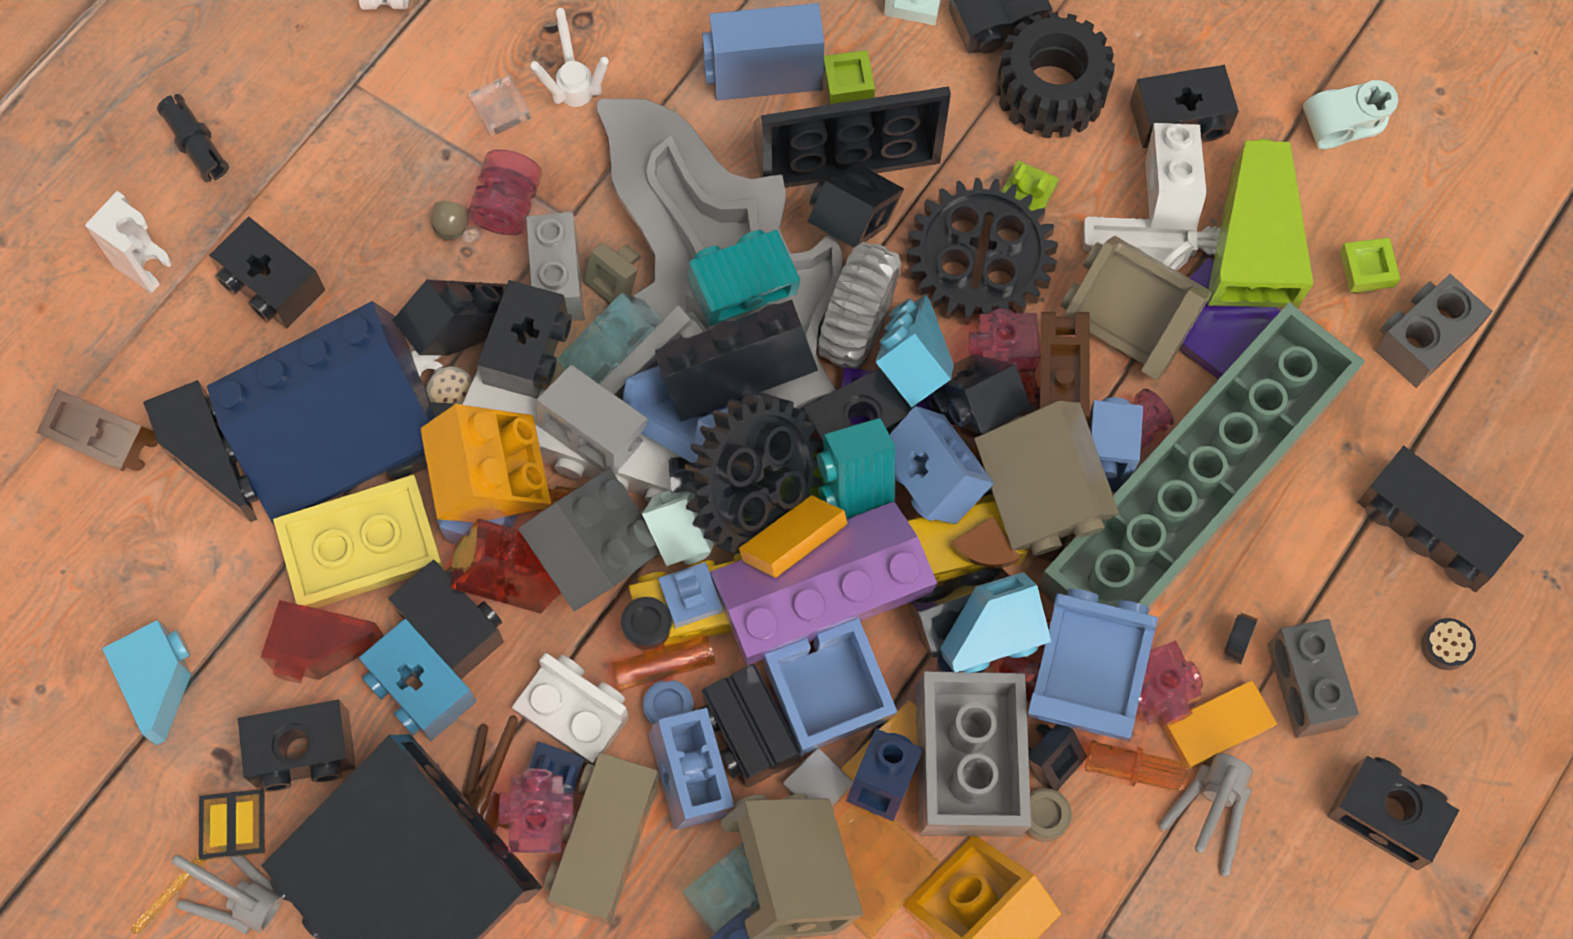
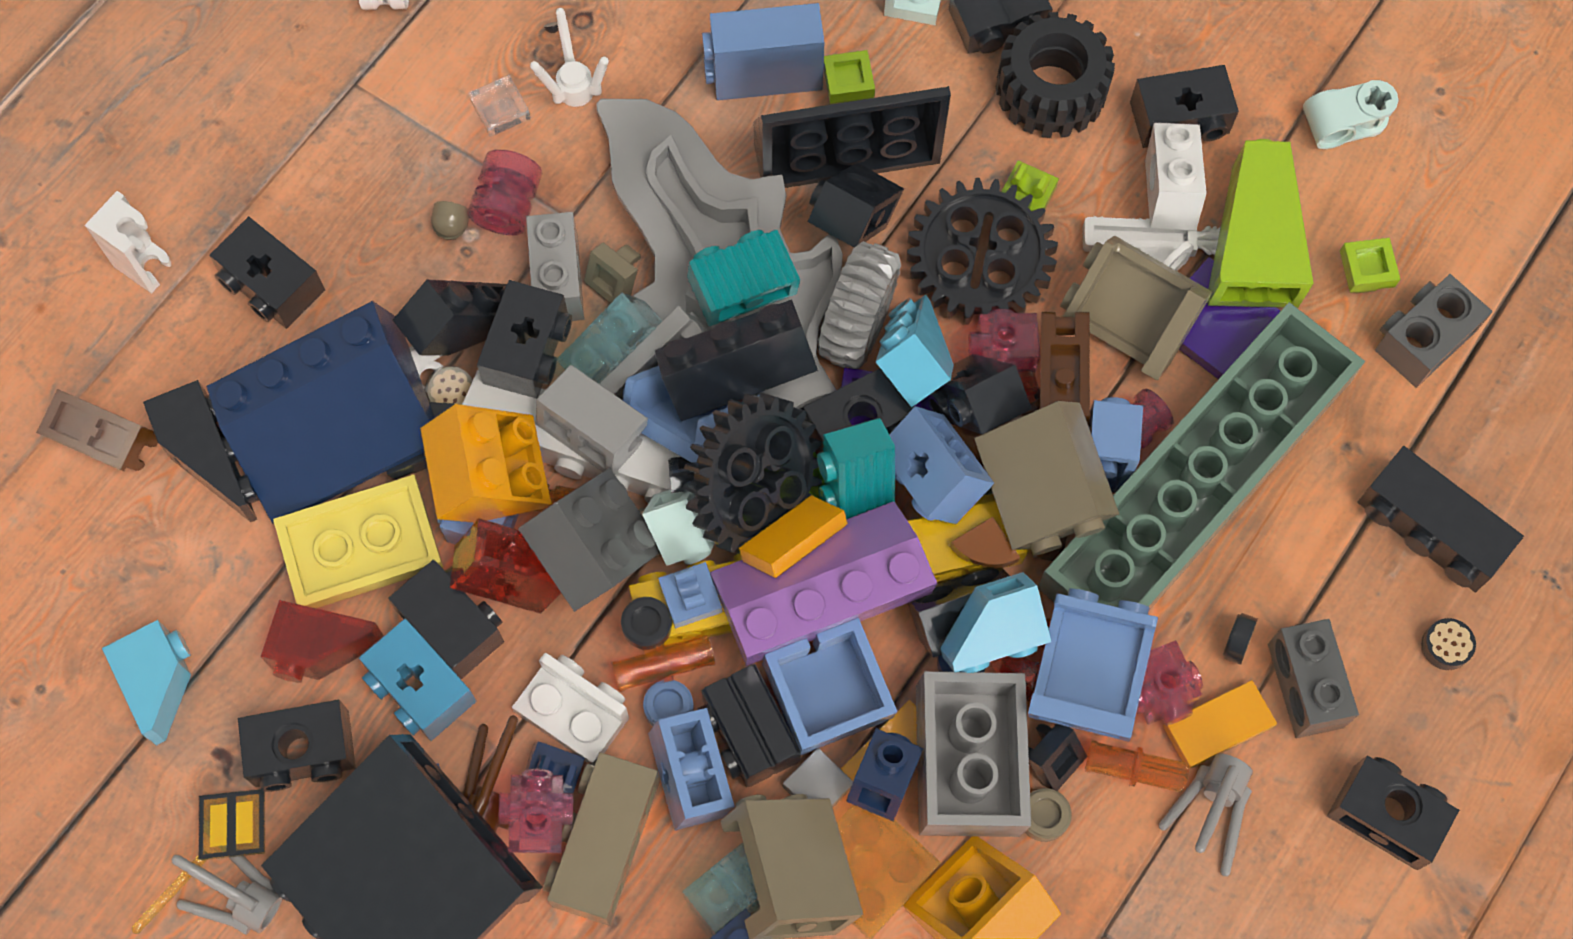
black pin [157,94,229,182] -> none

